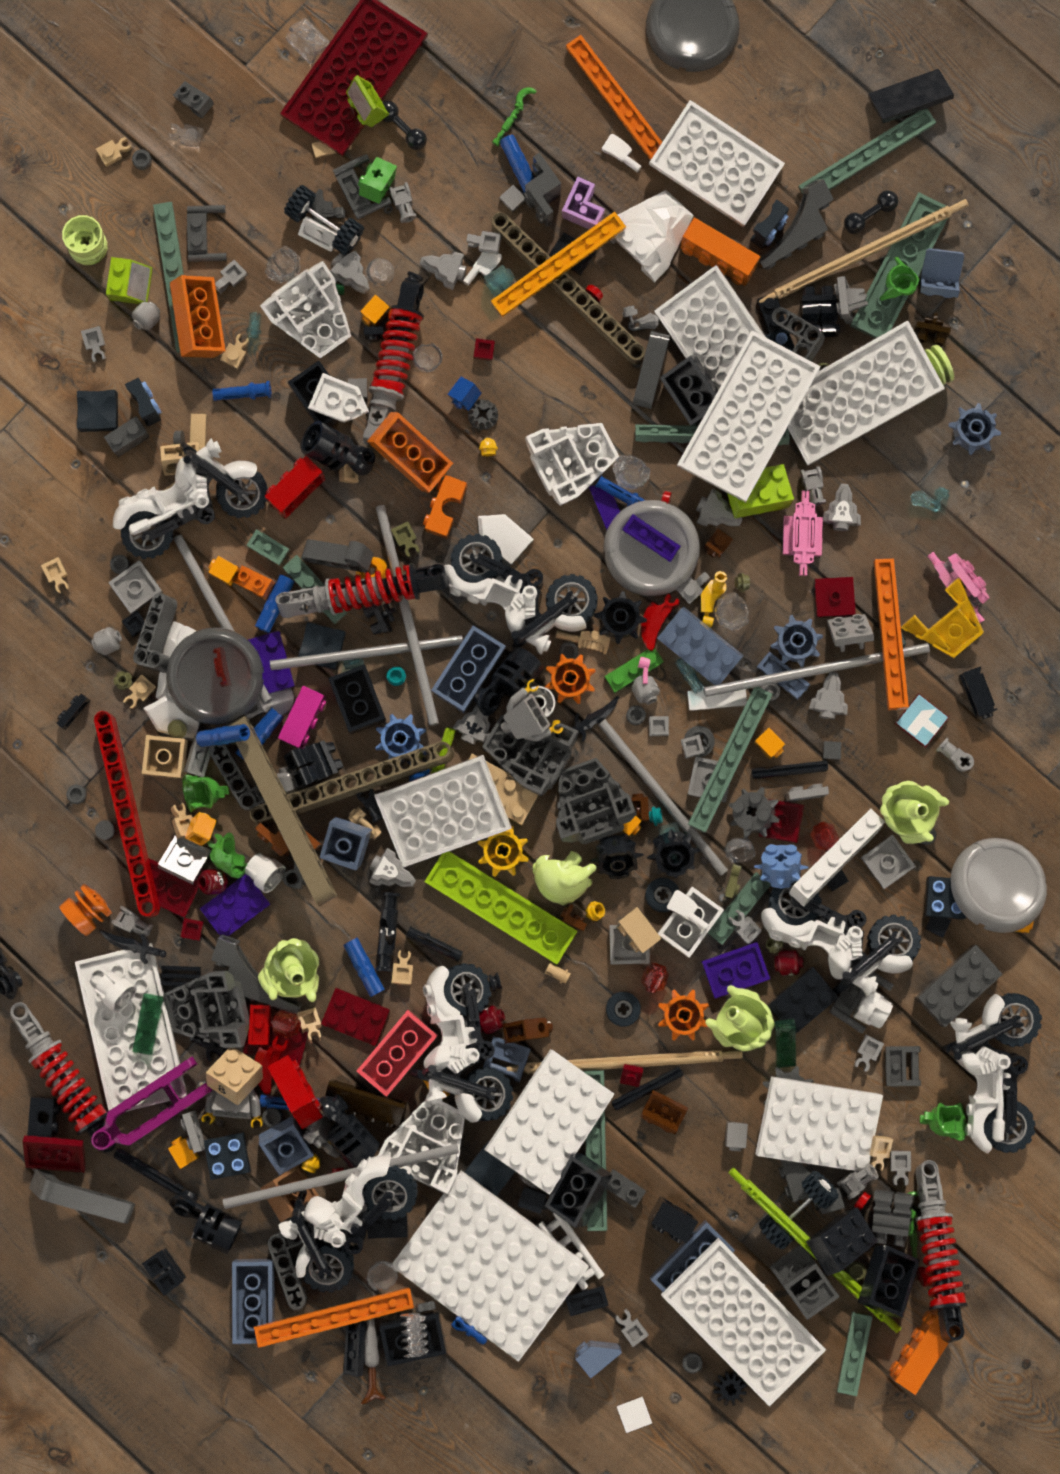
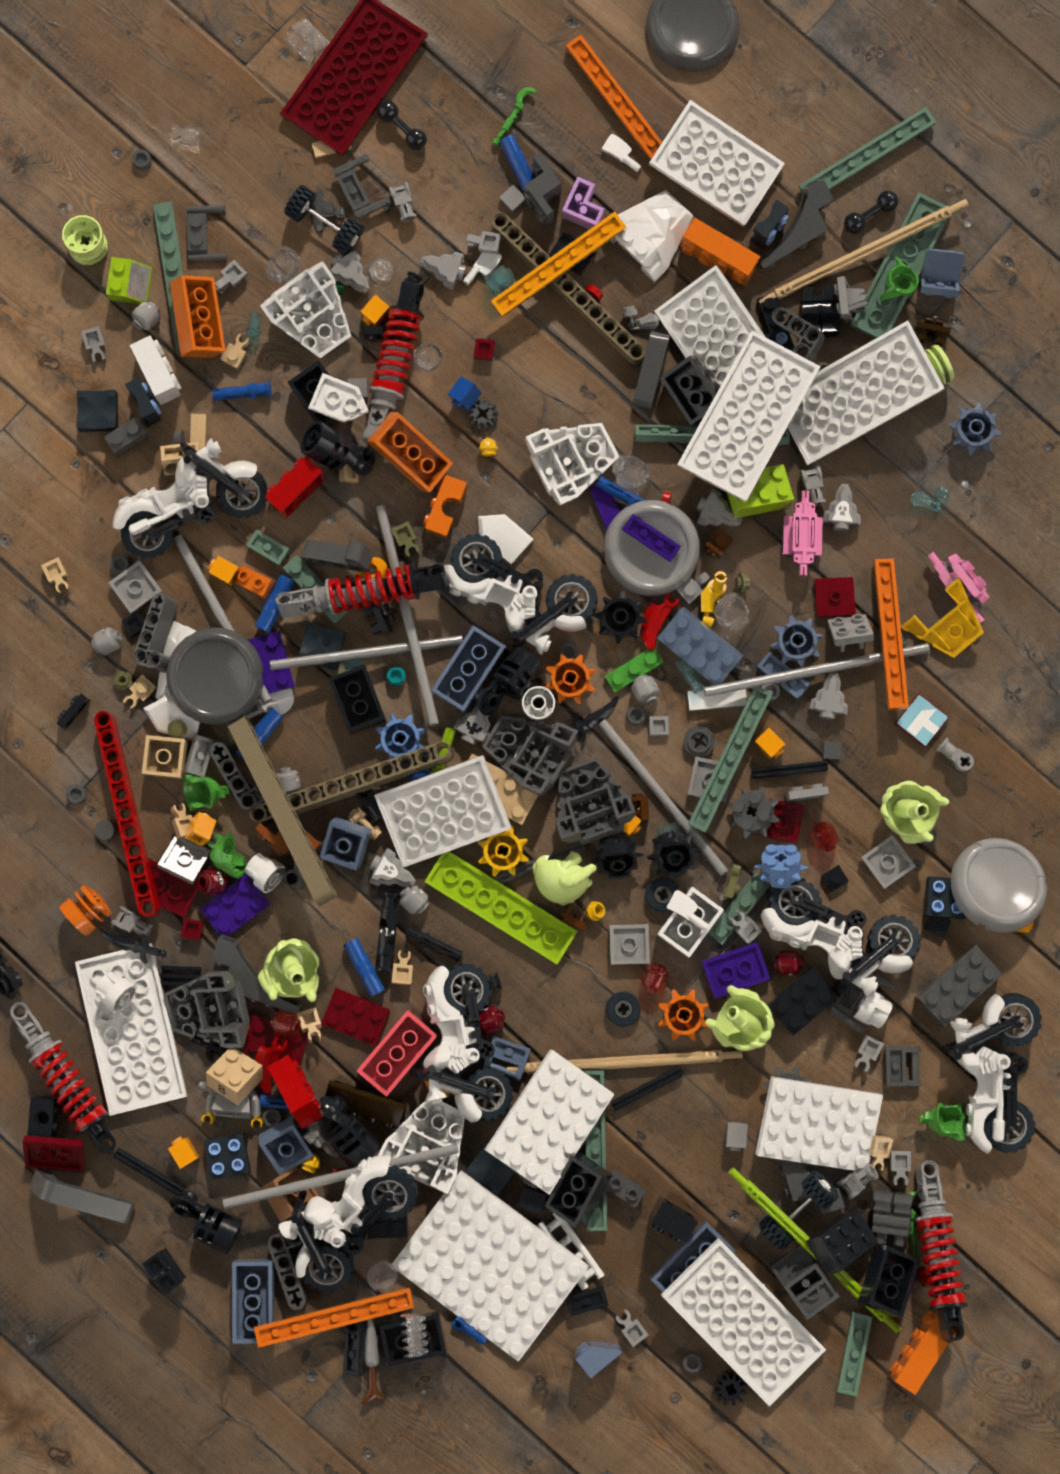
magenta piece [91,1056,213,1150] -> none
tan plate [96,137,132,167] -> none
clear green plate [132,993,164,1055] -> none
dark grey plate [173,81,214,118] -> none
light grey plate [181,1110,205,1153] -> none
blue axle [196,724,250,747] -> none
clear red tile [213,647,232,687] -> none
red plate [248,1005,271,1046] -> none
dark pink brick [278,686,327,748] -> none
black hips [283,740,343,790] -> none
white plate [298,216,337,252] -> none
lime slope [346,75,389,128] -> none
bright green brick [358,157,397,204] -> none
dark grey tile [415,1301,436,1313] -> none
light grey torso [501,679,563,742] -> none
reddish brown torso [503,1017,553,1044] -> none
tan pin [545,962,571,984] -> none
tan piece [555,631,610,655] -> none
white sticker [616,1397,652,1433] -> none
tan brick [617,907,662,953] -> none
dark red plate [620,1064,643,1087] -> none
bright pink hand [638,657,650,684] -> none
reddish brown bracket [640,1090,688,1135] -> none
teal plate [649,807,663,826] -> none
light grey tile [680,735,705,759] -> none
clear hair [724,837,756,863] -> none
olive plate [766,937,784,954] -> none
clear green plate [774,1019,796,1068] -> none
white brick [789,809,885,907] -> none
olive plate [846,1261,866,1282] -> none
red tile [854,1191,871,1211] -> none
black tile [868,69,954,124] -> none
black window [959,666,998,720] -> none
none -> white brick [130,335,181,405]
none -> light grey head [400,885,429,914]
none -> dark grey axle [495,842,587,884]

